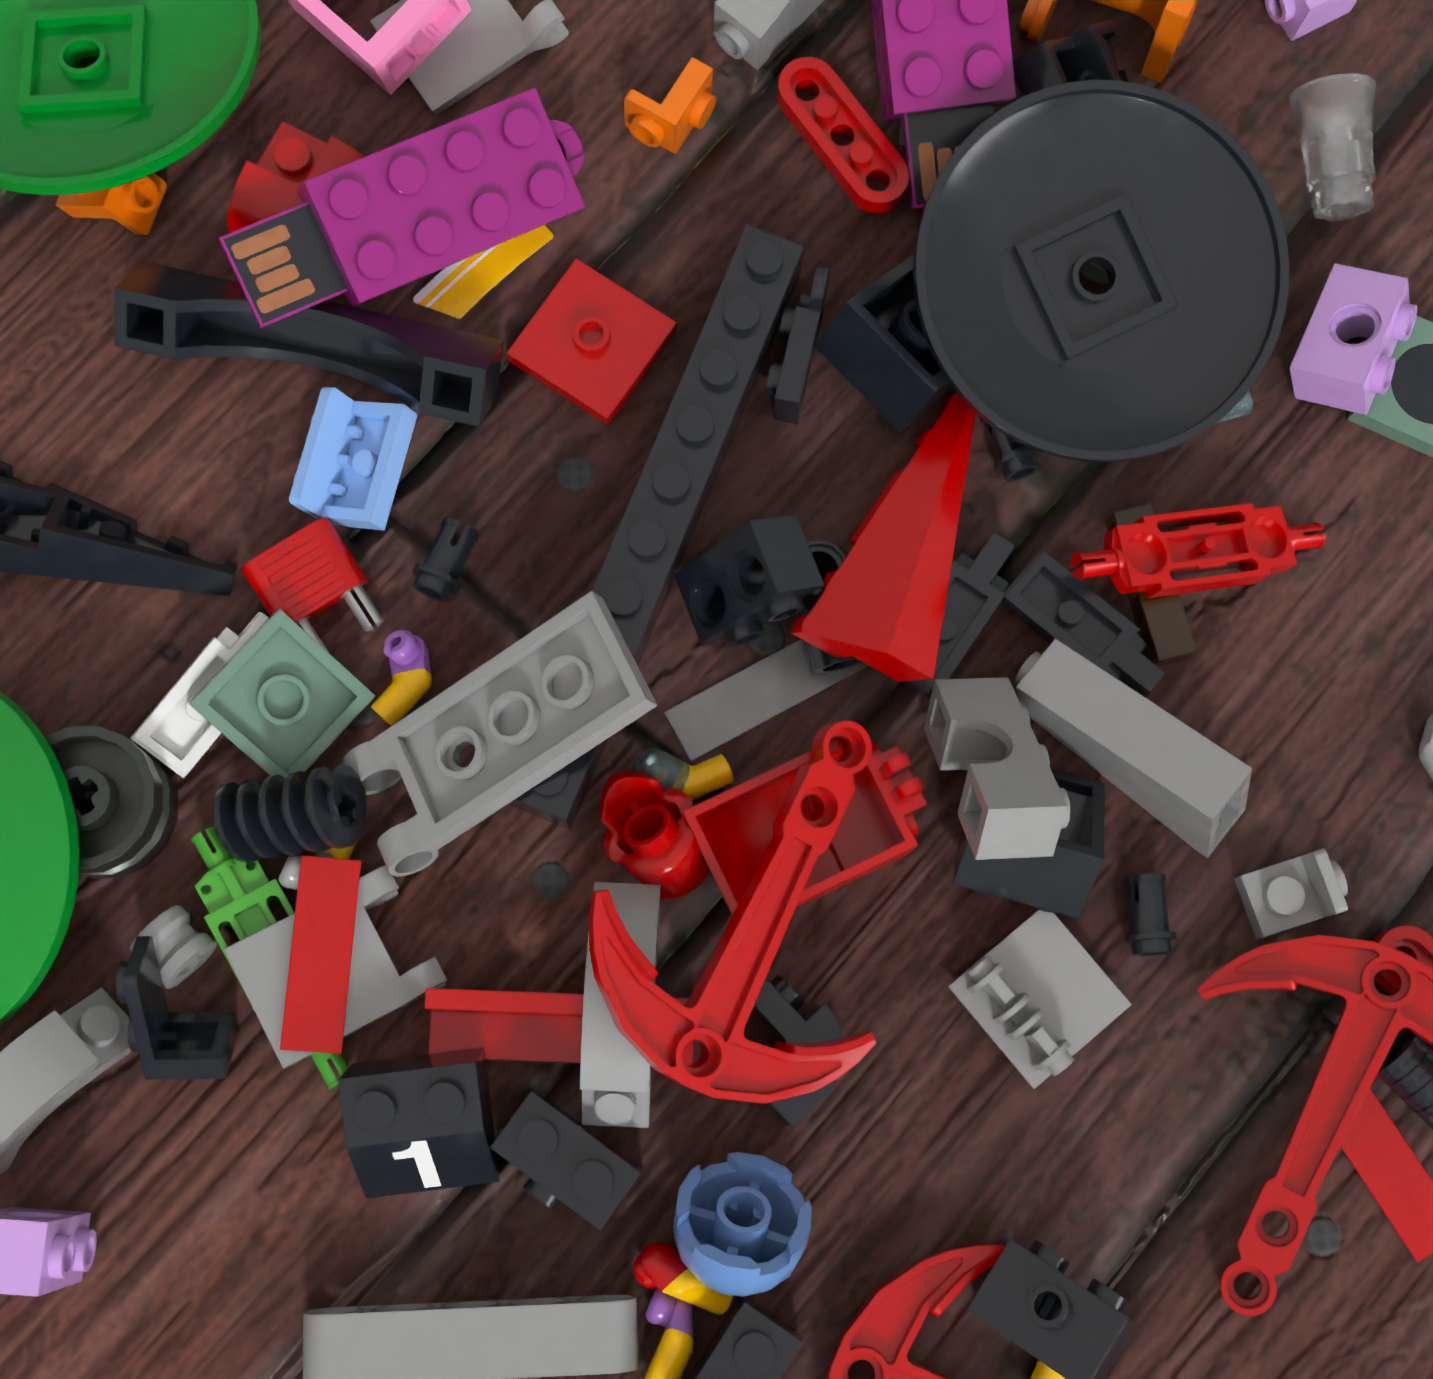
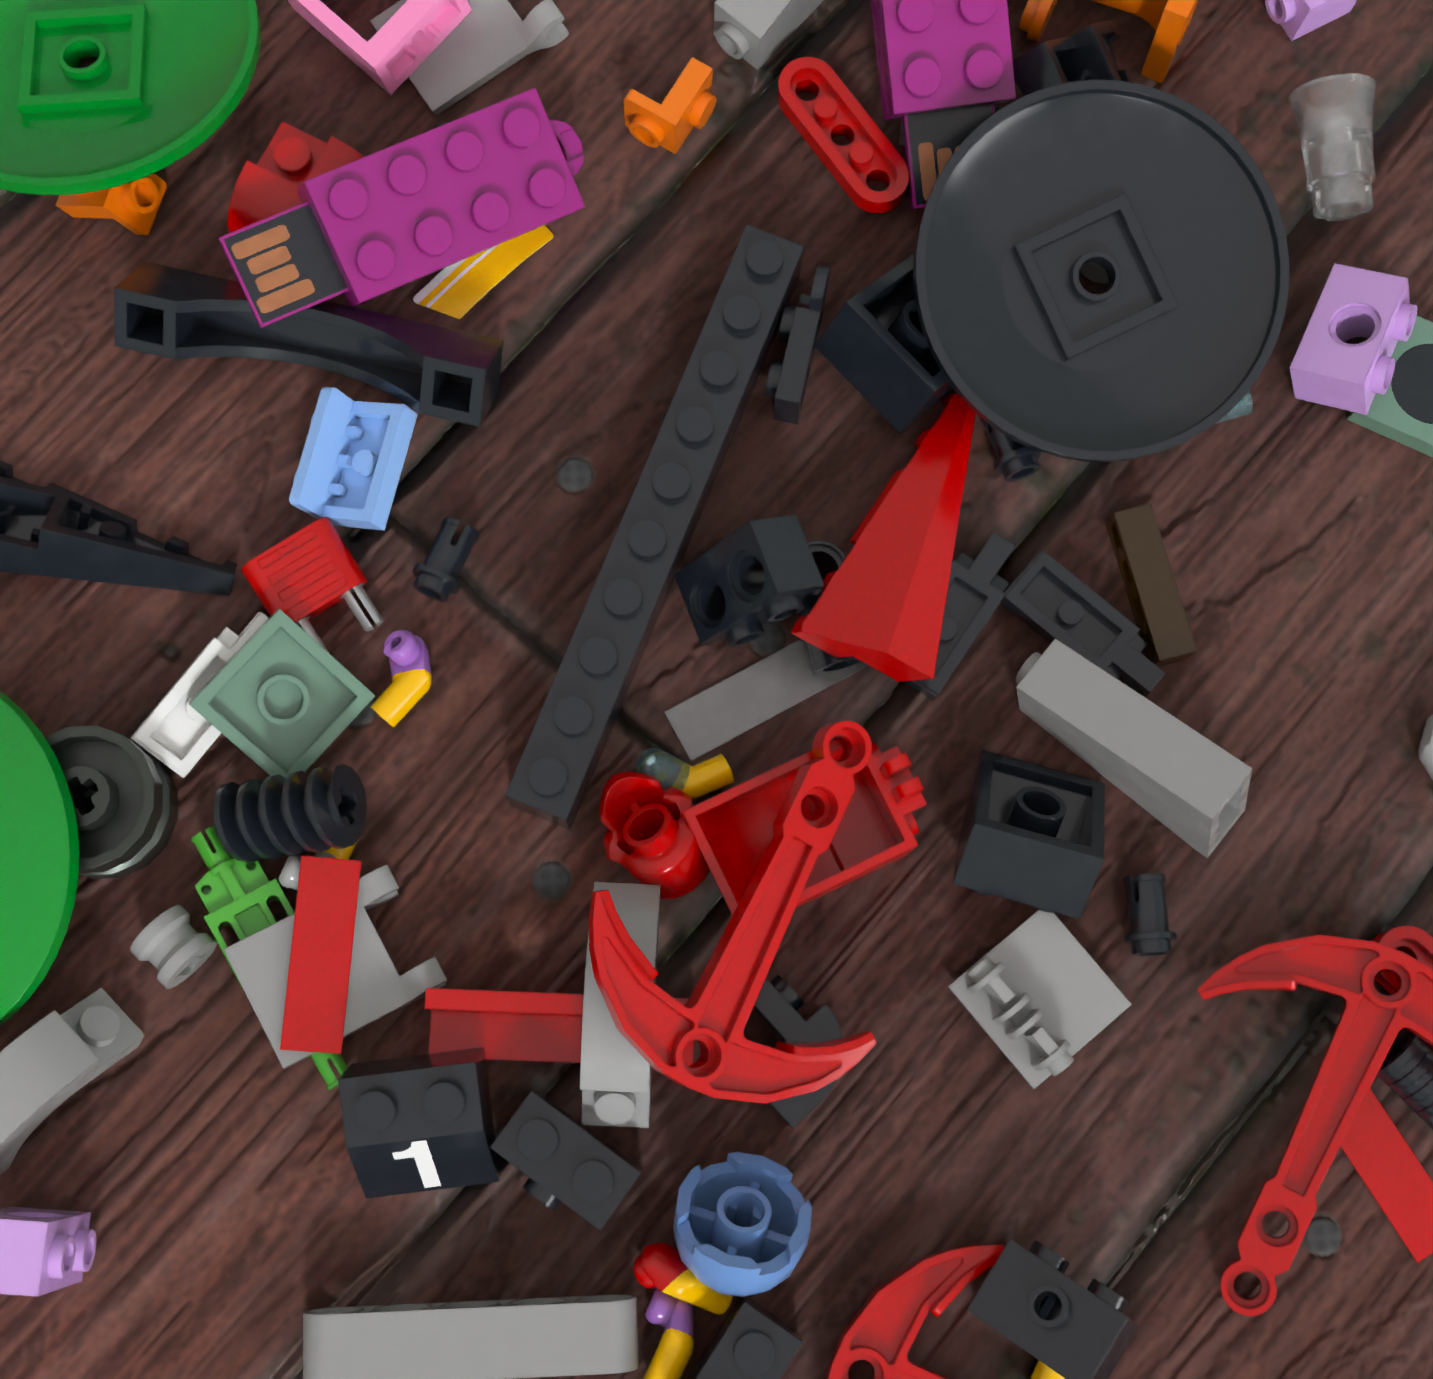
black bracket [116,936,239,1080] -> none
light grey hinge [343,591,658,877] -> none
red plate [506,258,677,426] -> none
light grey arch [924,677,1070,860] -> none
red piece [1070,503,1326,598] -> none
light grey bracket [1233,848,1348,939] -> none

